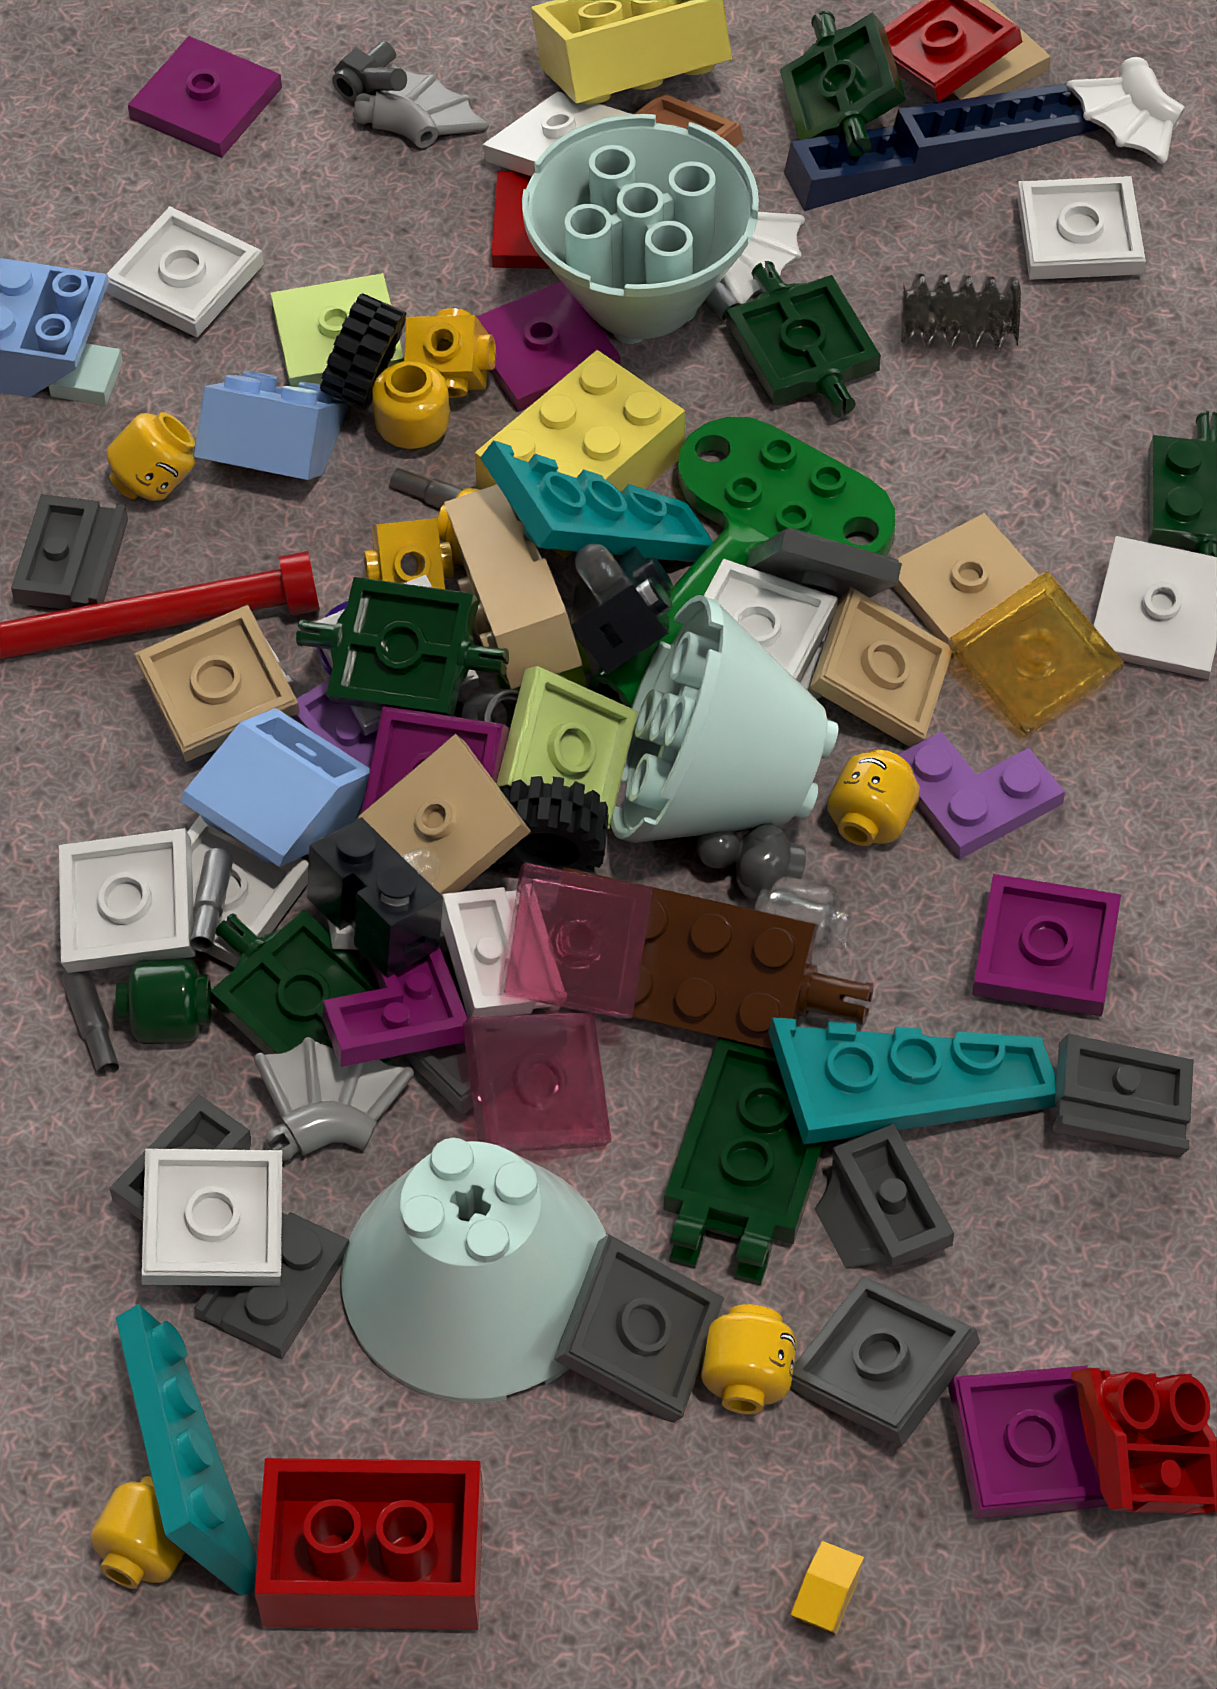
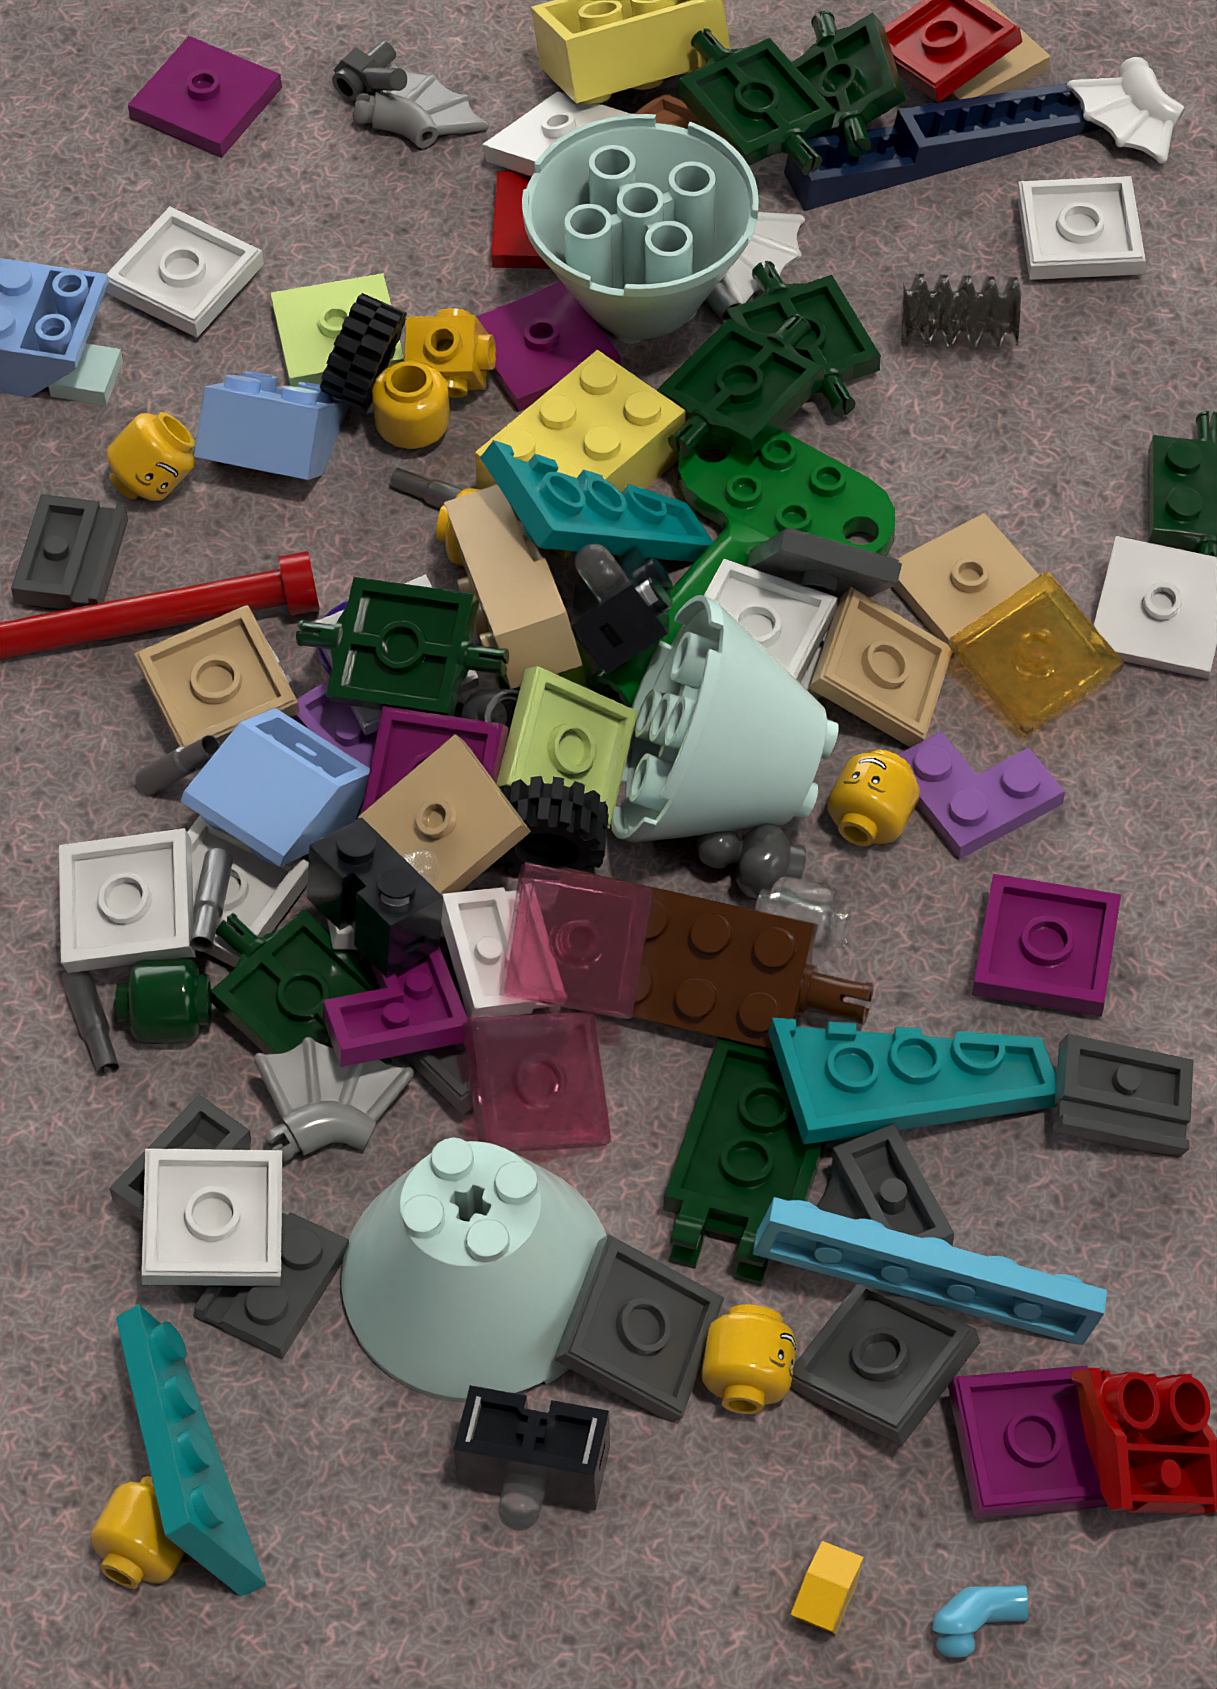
red brick [255,1458,484,1630] -> none
yellow brick [364,518,454,589] -> none
none -> flat silver pin [136,735,220,795]
none -> black piece [454,1385,610,1531]
none -> dark green plate [657,314,824,457]
none -> dark green plate [676,28,836,175]
none -> medium azure plate [753,1197,1107,1345]
none -> medium azure arm [932,1585,1028,1658]

